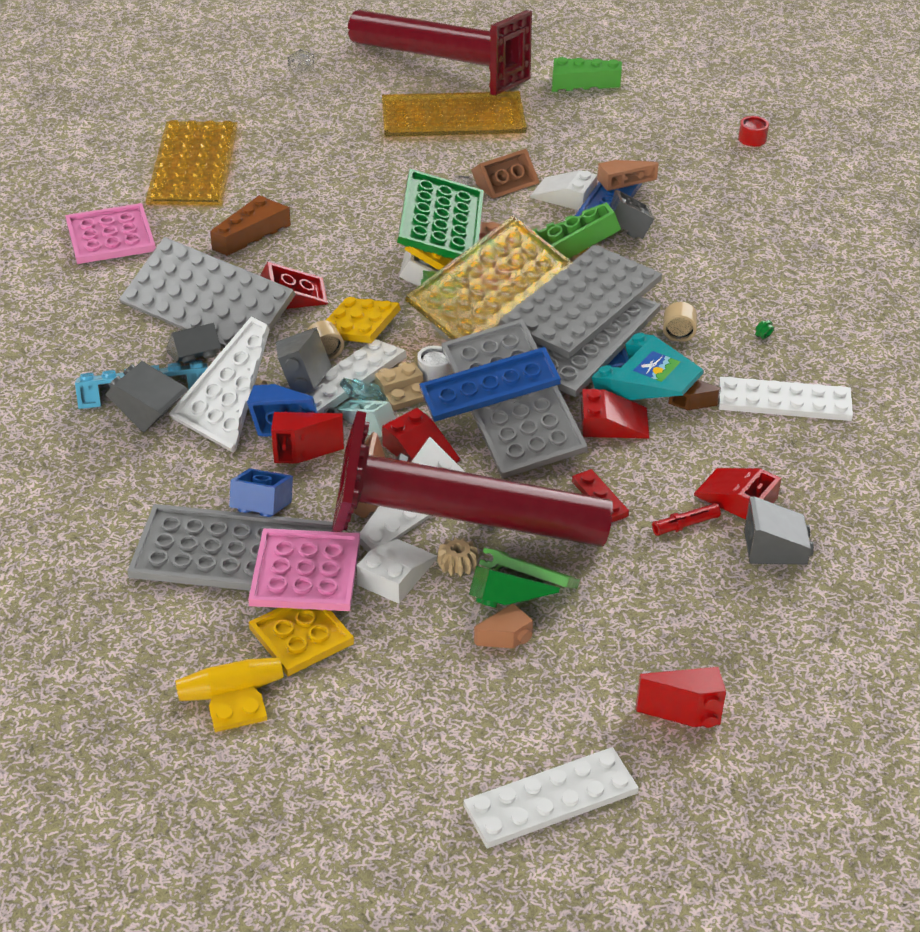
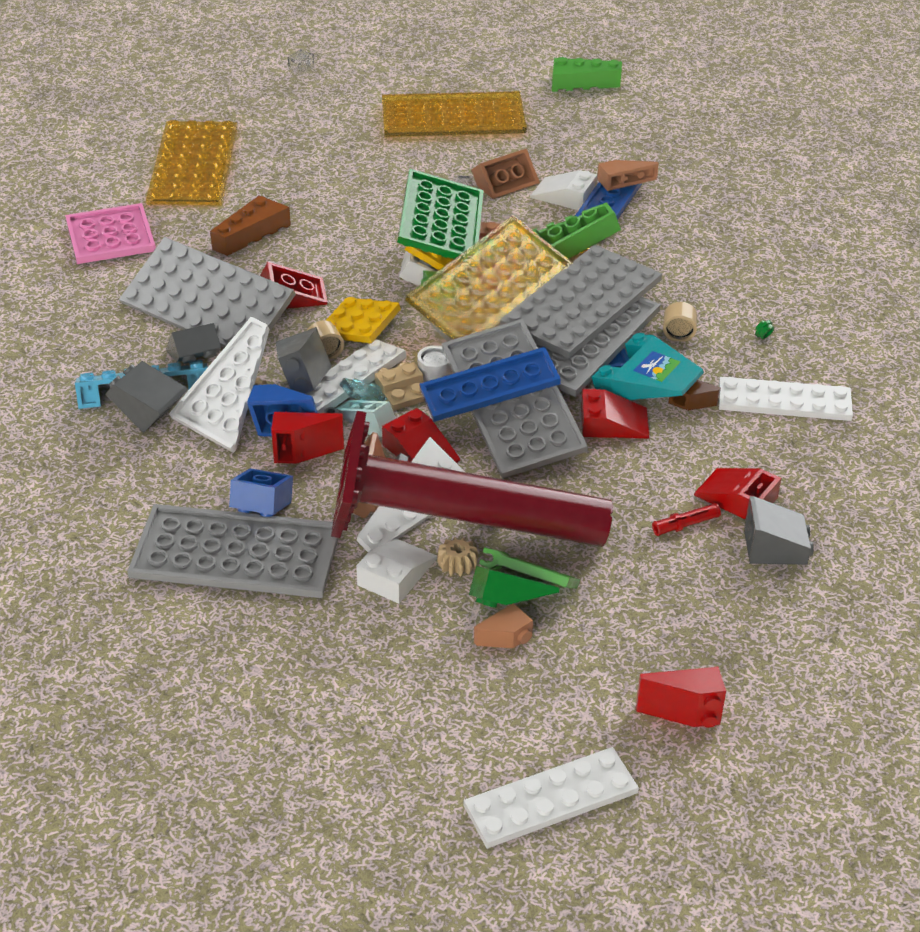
yellow plate [175,657,284,732] -> none
bright pink plate [248,528,360,611] -> none
yellow plate [249,608,354,676] -> none
dark red piece [348,10,532,96] -> none
red plate [572,469,629,523] -> none
dark grey slope [610,189,654,239] -> none
red piece [738,116,769,147] -> none

